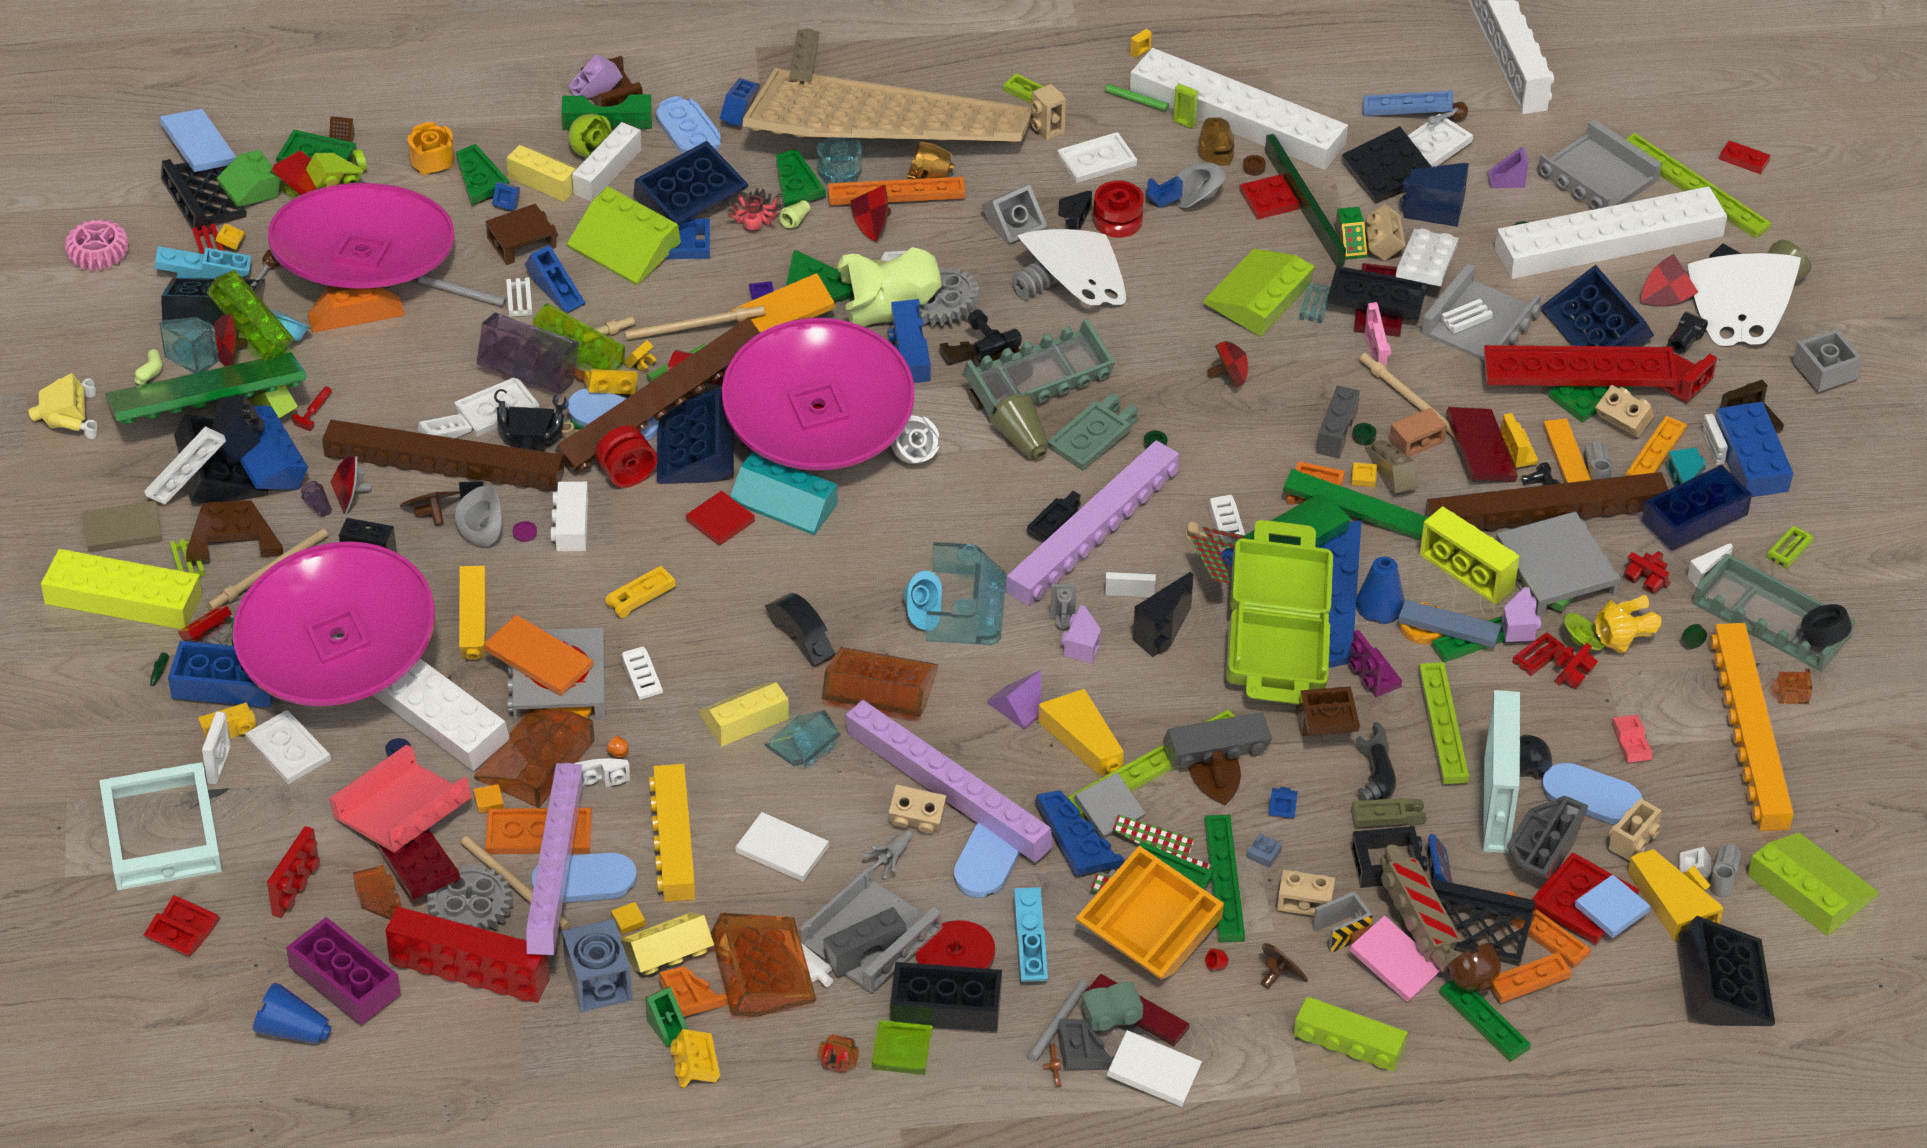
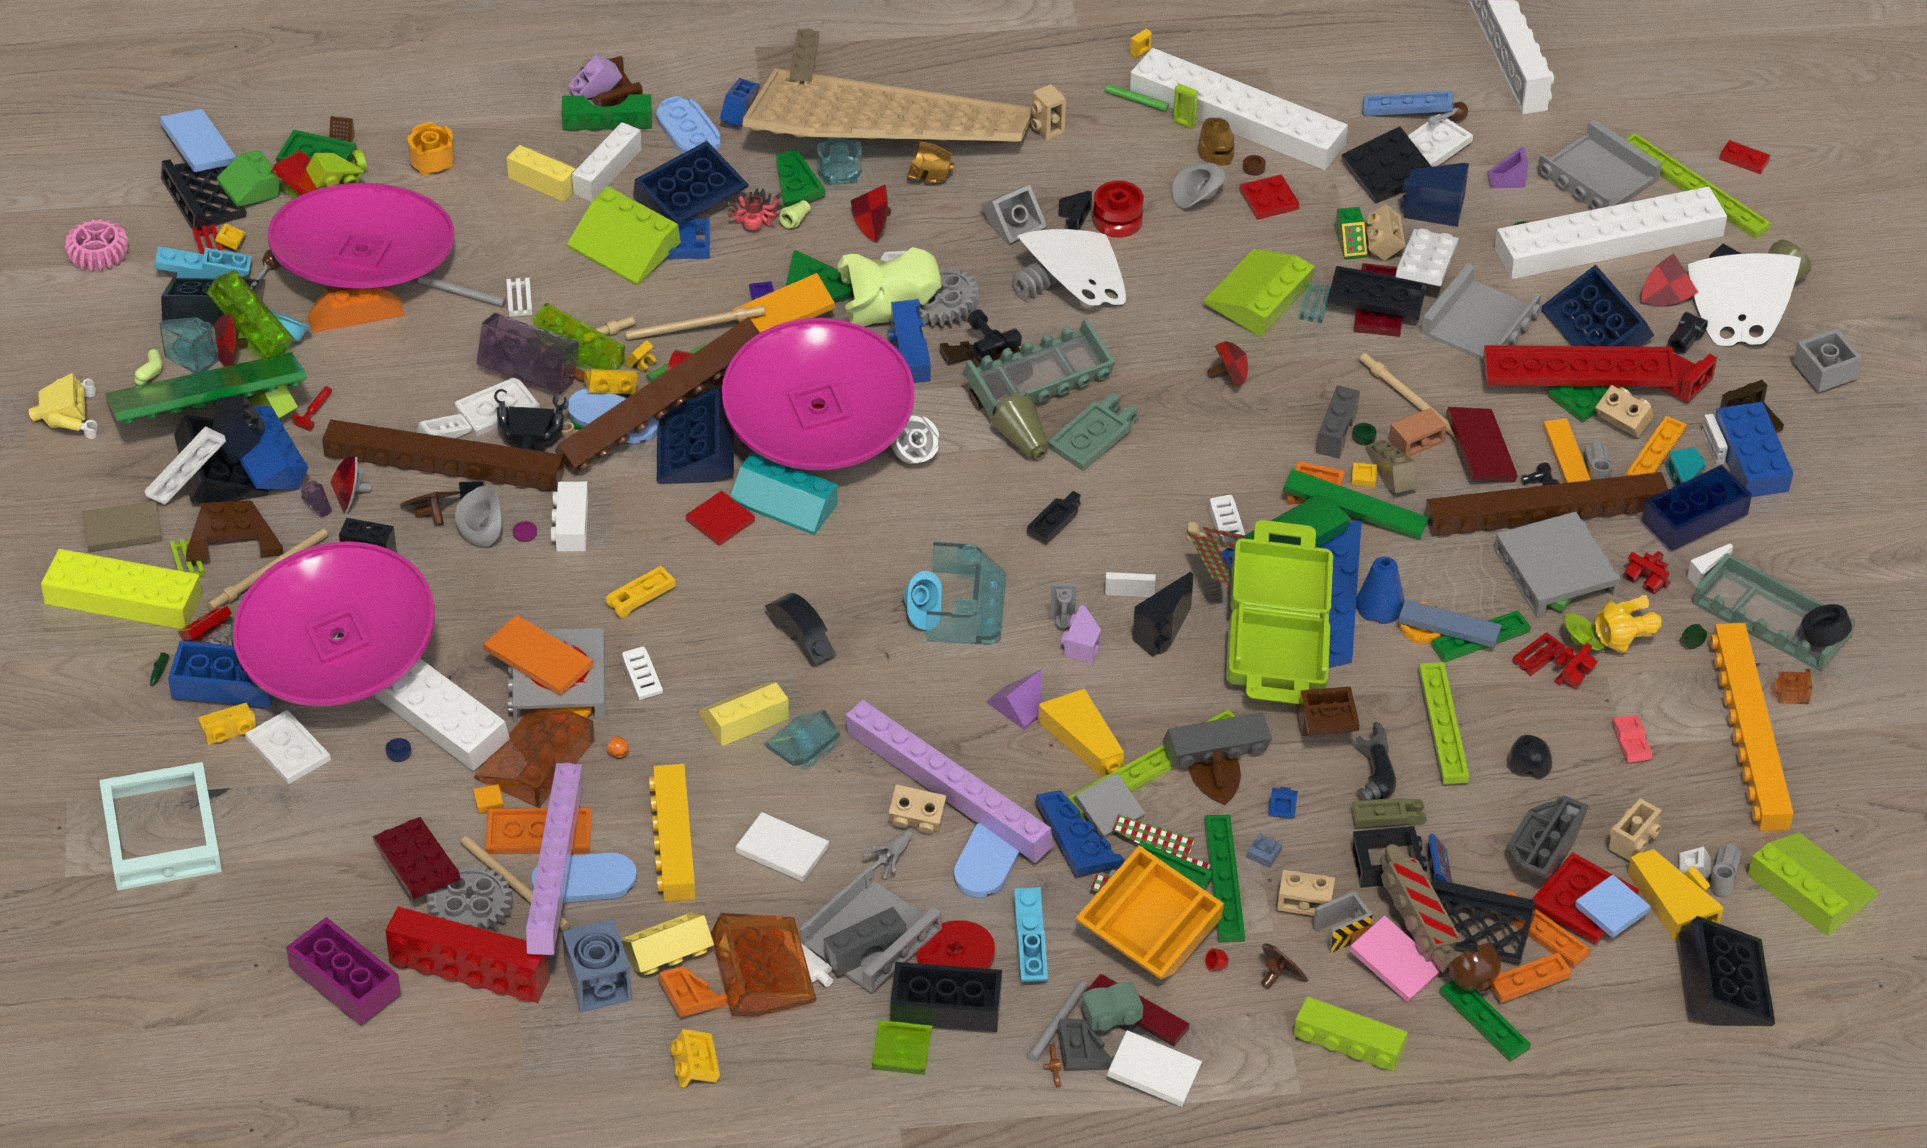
red slope [143,895,220,957] -> none
white tile [202,711,231,784] -> none
blue cone [253,983,332,1044] -> none
red plate [267,826,320,918] -> none
coral panel [329,744,472,853] -> none
clear orange slope [353,865,402,920] -> none
green wing [456,144,510,205] -> none
yellow slope [459,566,488,660] -> none
reddish brown panel [485,203,558,265] -> none
blue tile [492,181,520,210] -> none
blue slope [525,245,585,314] -> none
lime cylinder [569,114,612,158] -> none
white slope [574,758,630,787] -> none
red wheel [595,425,657,488] -> none
yellow tile [611,902,646,935] -> none
green slope [645,986,688,1047] -> none
clear orange head [818,1034,859,1072] -> none
clear orange slope [822,647,938,718] -> none
orange plate [828,177,965,205] -> none
lime tile [1003,73,1044,104] -> none
lavender brick [1006,440,1180,606] -> none
white tile [1057,132,1137,183] -> none
dark green tile [1143,430,1168,449] -> none
blue bracket [1146,176,1183,208] -> none
dark green tile [1265,134,1346,267] -> none
magenta bracket [1349,630,1402,697] -> none
bright pink wing [1364,302,1391,367] -> none
neon yellow brick [1420,506,1520,605] -> none
white tile [1441,299,1493,334] -> none
light aqua window [1483,690,1520,853] -> none
yellow bracket [1501,413,1538,468] -> none
lavender slope [1501,587,1541,642] -> none
light blue tile [1542,763,1643,825] -> none
lime tile [1766,525,1814,569] -> none

